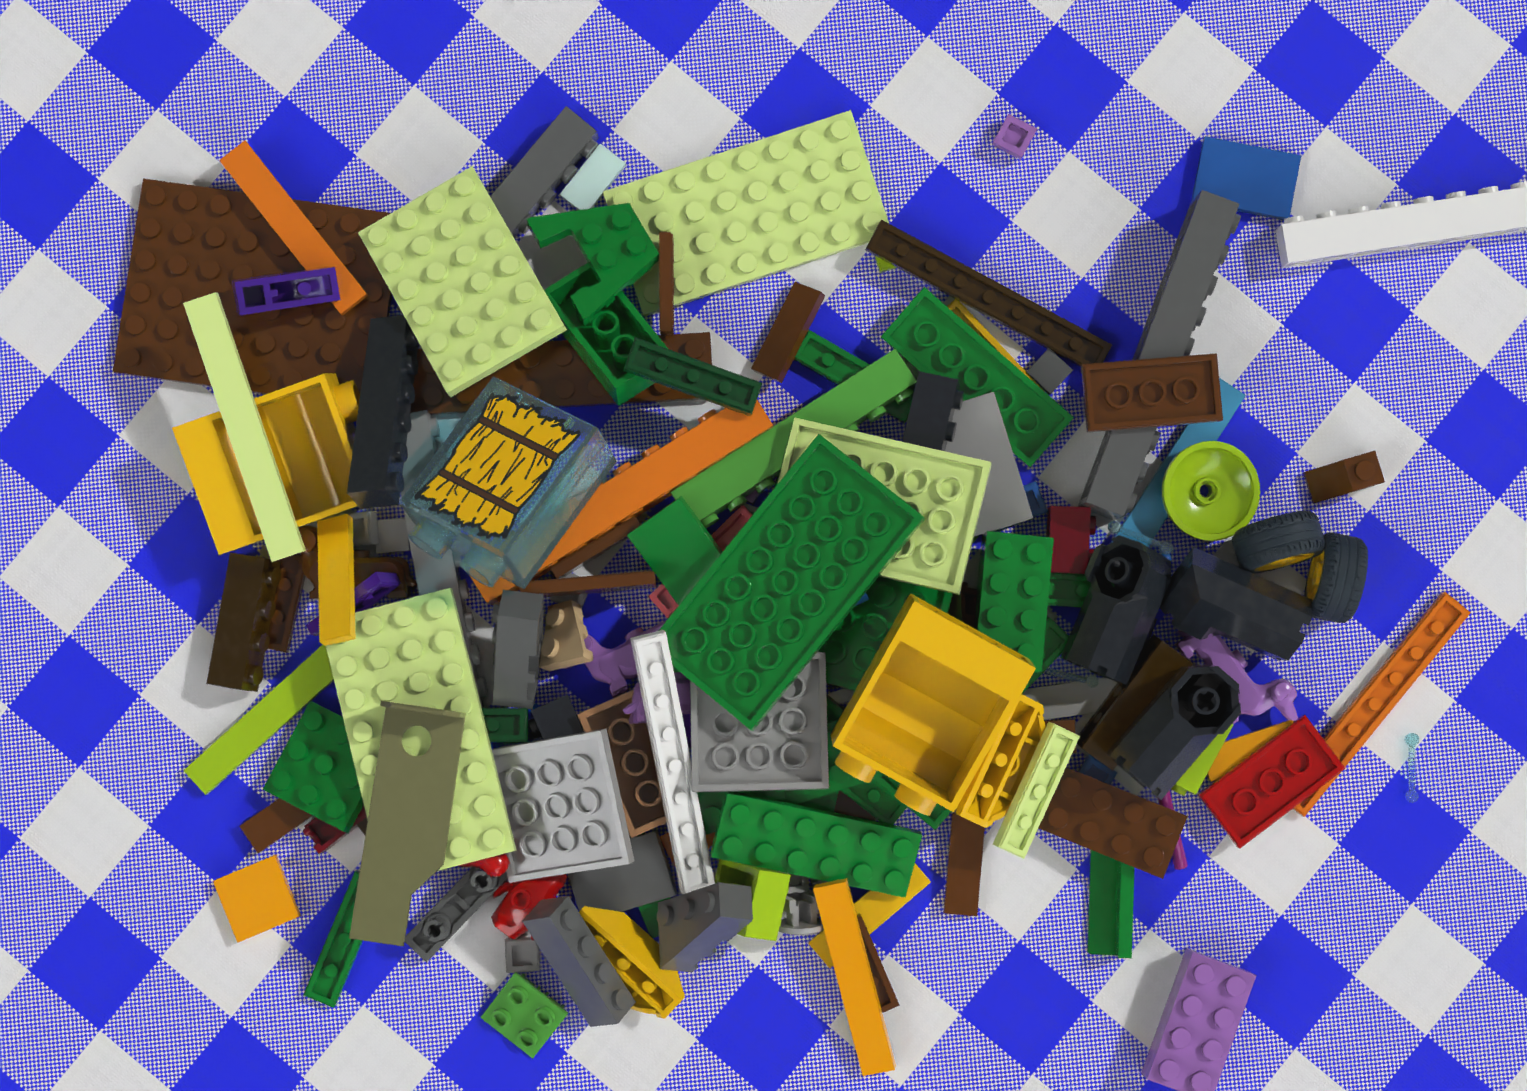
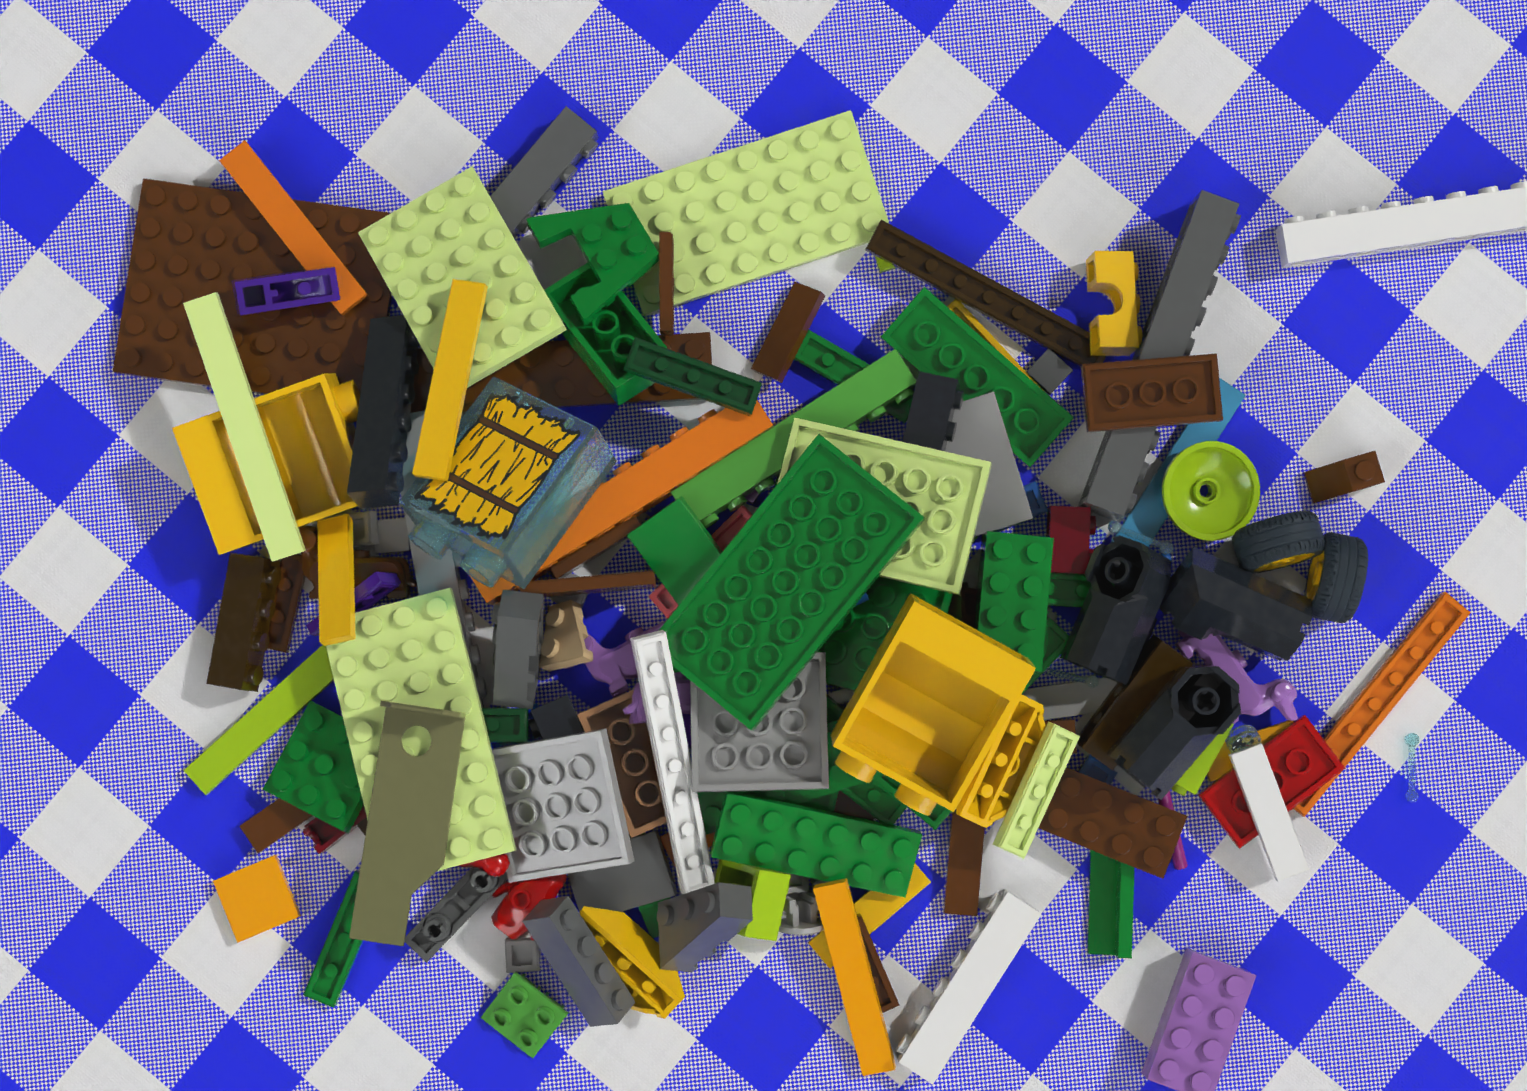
light aqua tile [560,144,626,210] -> none
medium lavender plate [992,113,1037,160] -> none
blue tile [1191,136,1302,220] -> none
none -> yellow tile [412,279,488,482]
none -> white brick [896,889,1041,1085]
none -> yellow arch [1086,251,1142,356]
none -> clear light blue tile [1226,725,1262,753]
none -> white tile [1228,743,1309,881]

